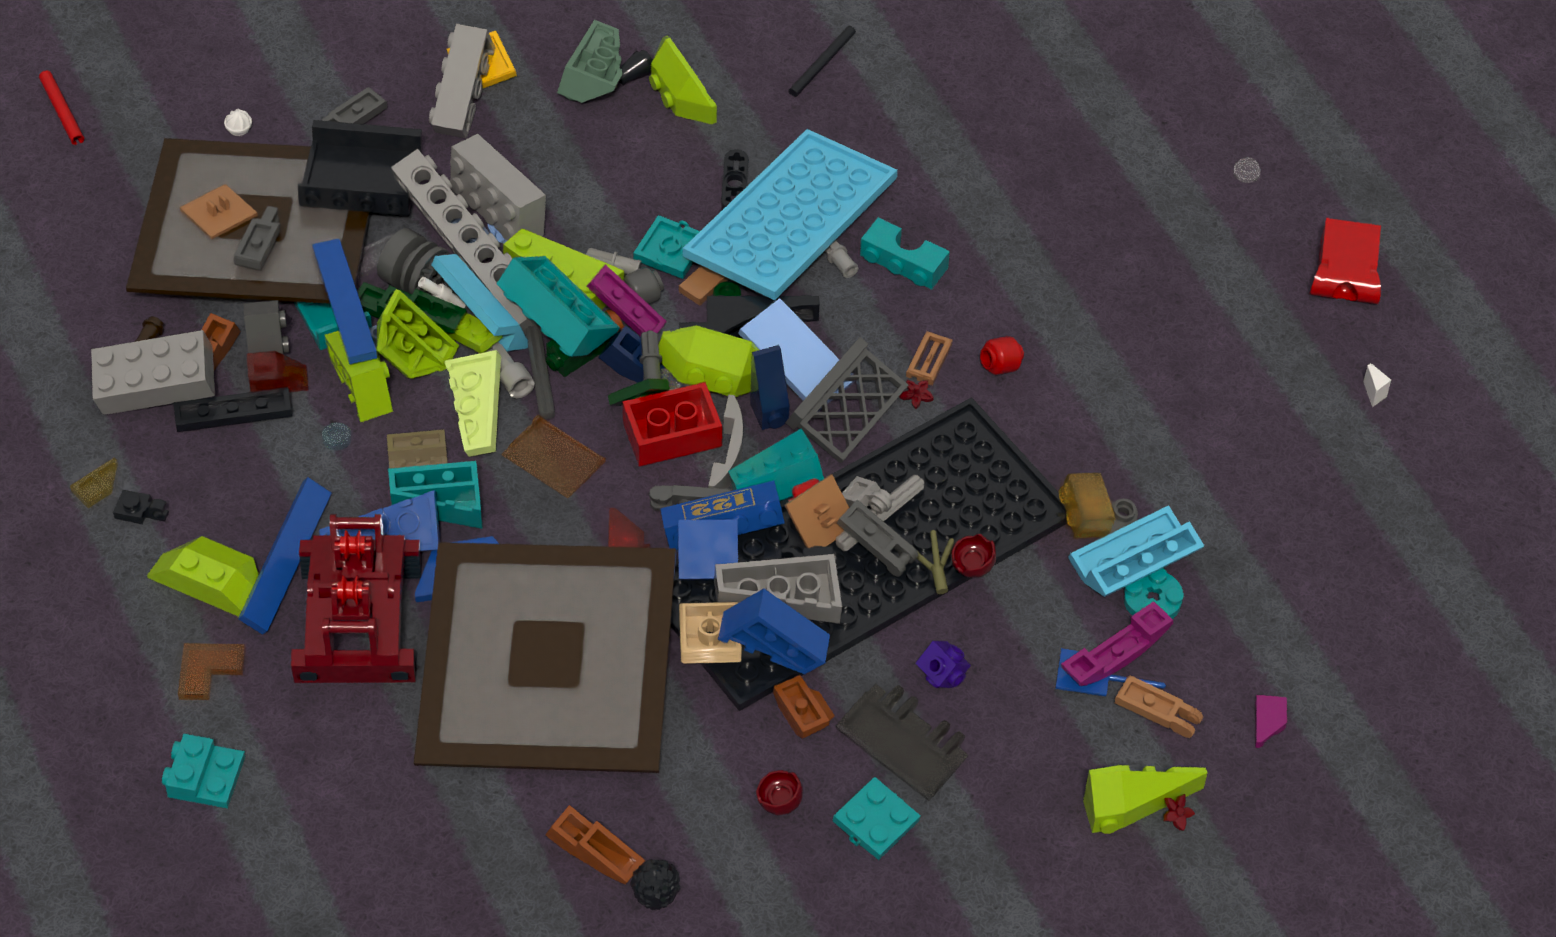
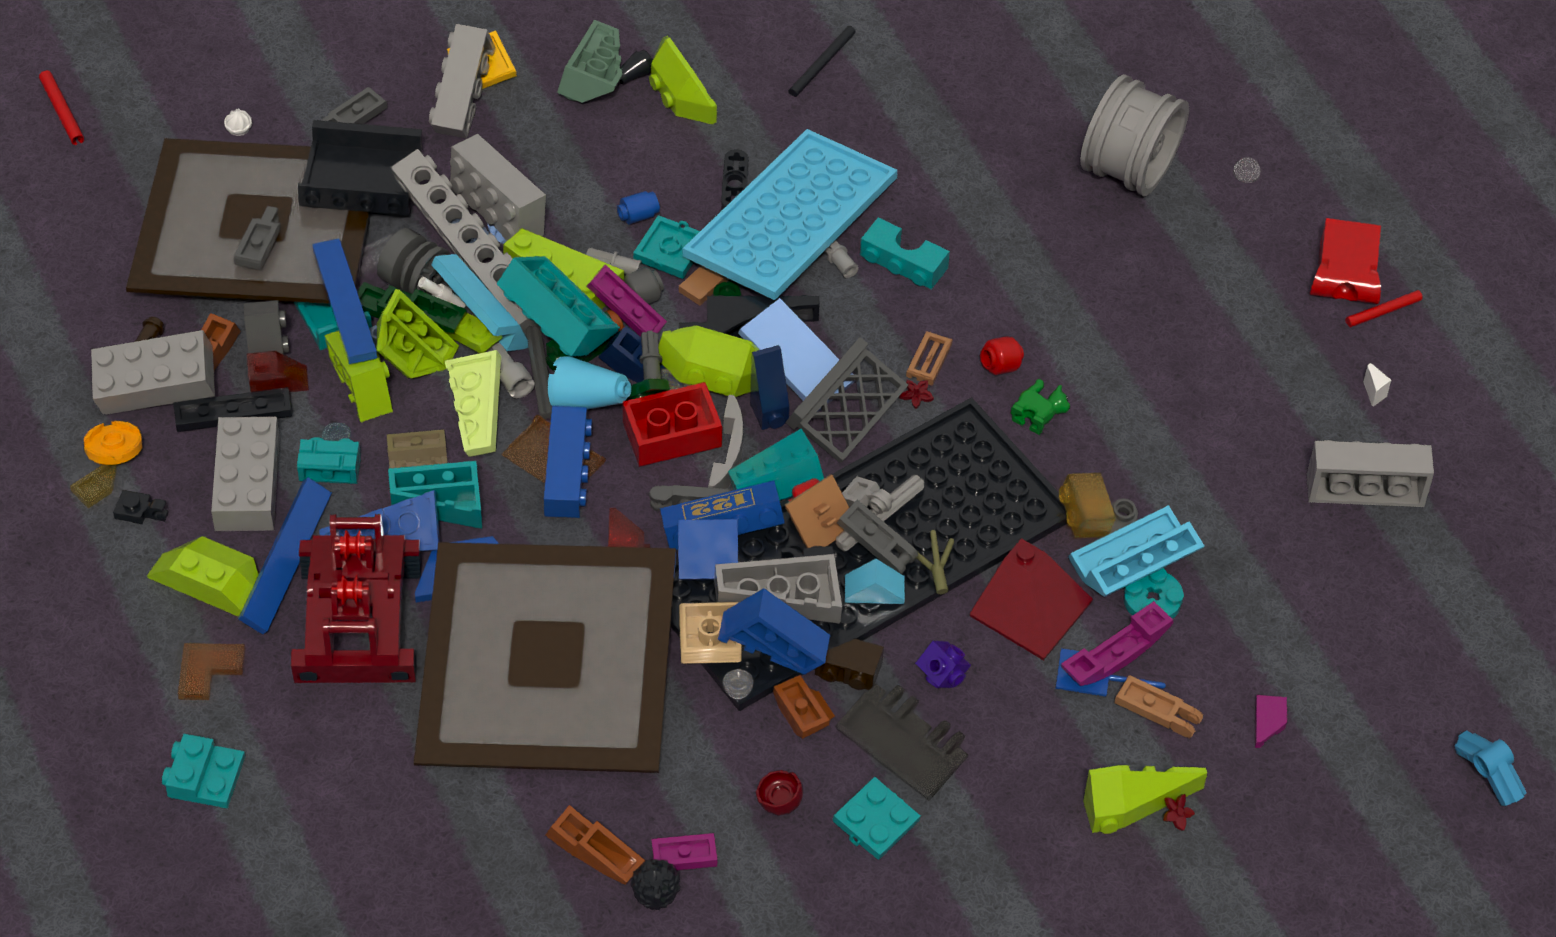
medium nougat piece [180,184,258,239] -> none
dark red hair [951,534,996,578] -> none
none -> light orange tile [84,421,143,465]
none -> light grey brick [211,417,280,531]
none -> teal brick [297,437,361,484]
none -> blue brick [544,406,592,518]
none -> medium azure cone [548,356,631,410]
none -> blue brick [617,191,660,225]
none -> magenta plate [652,833,717,870]
none -> clear plate [723,669,753,699]
none -> dark brown slope [815,639,884,691]
none -> medium azure slope [845,559,905,604]
none -> dark red slope [969,538,1093,661]
none -> green animal [1011,379,1070,436]
none -> light grey wheel [1080,74,1189,196]
none -> light grey brick [1307,440,1434,507]
none -> red bar [1345,290,1423,328]
none -> dark azure piece [1455,731,1527,806]

